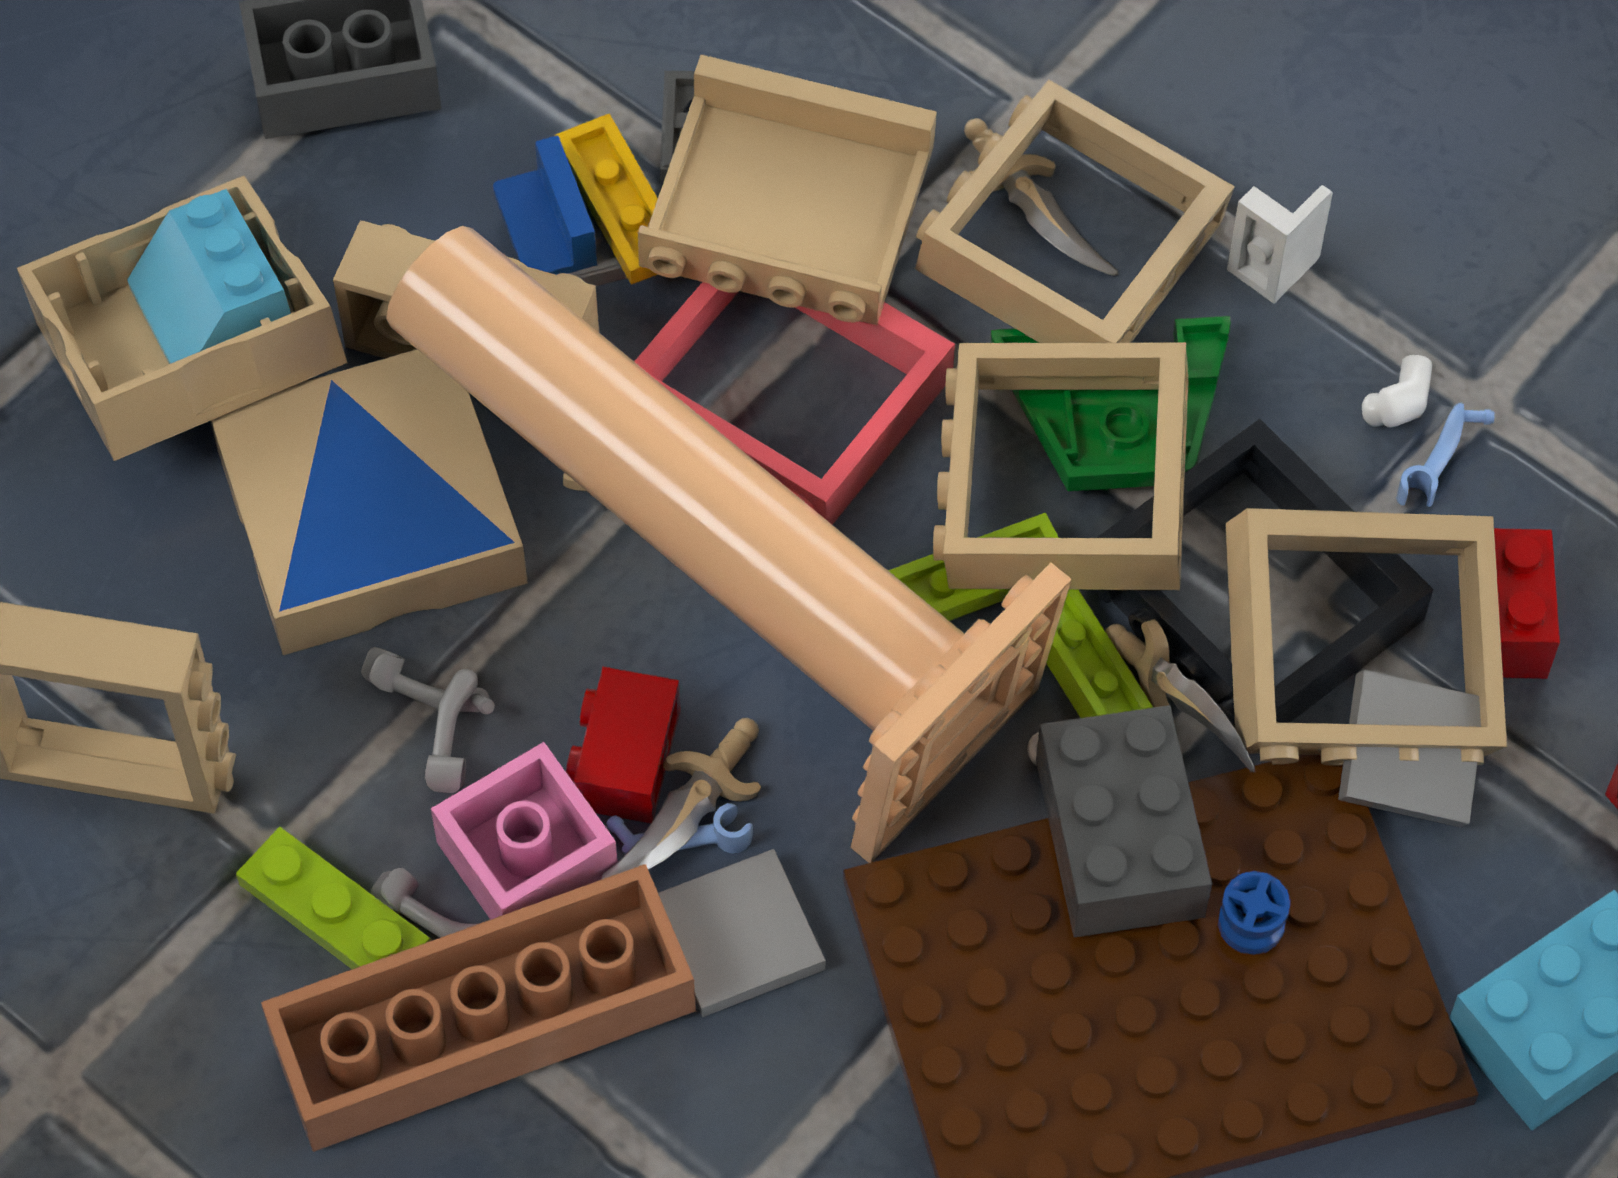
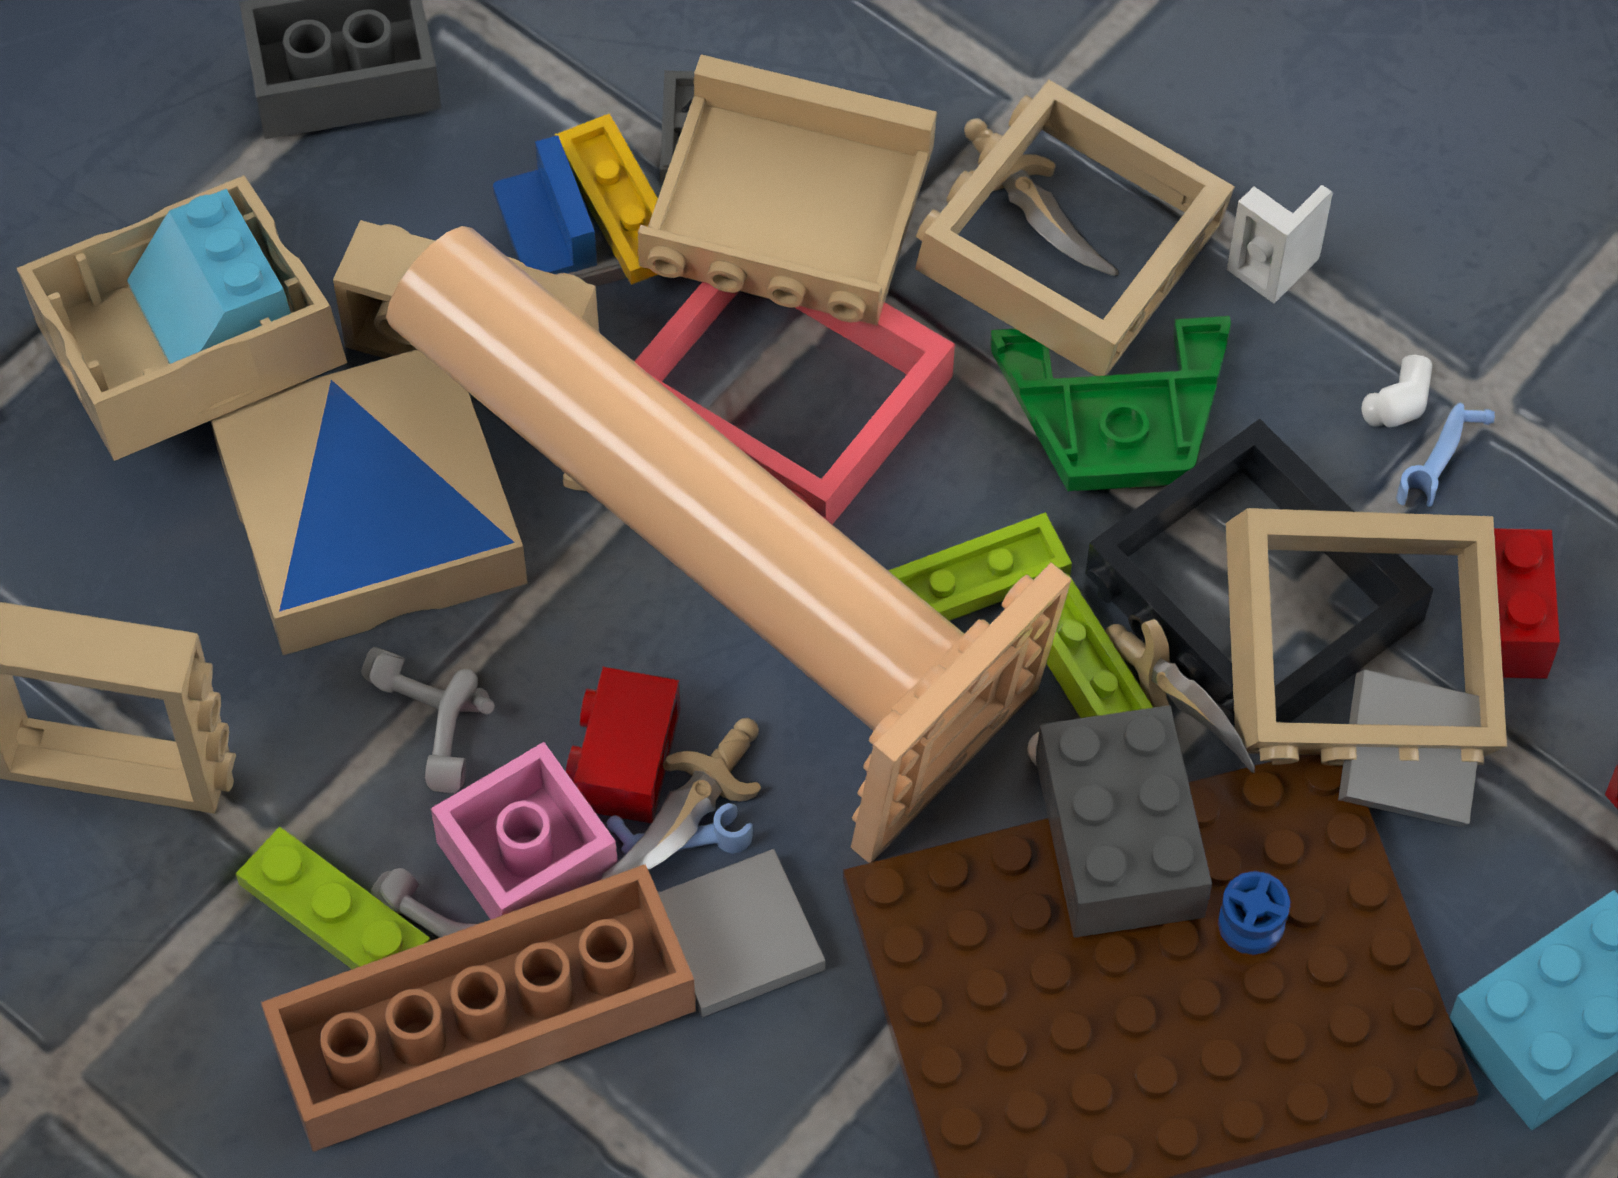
tan window [933,343,1188,590] -> none

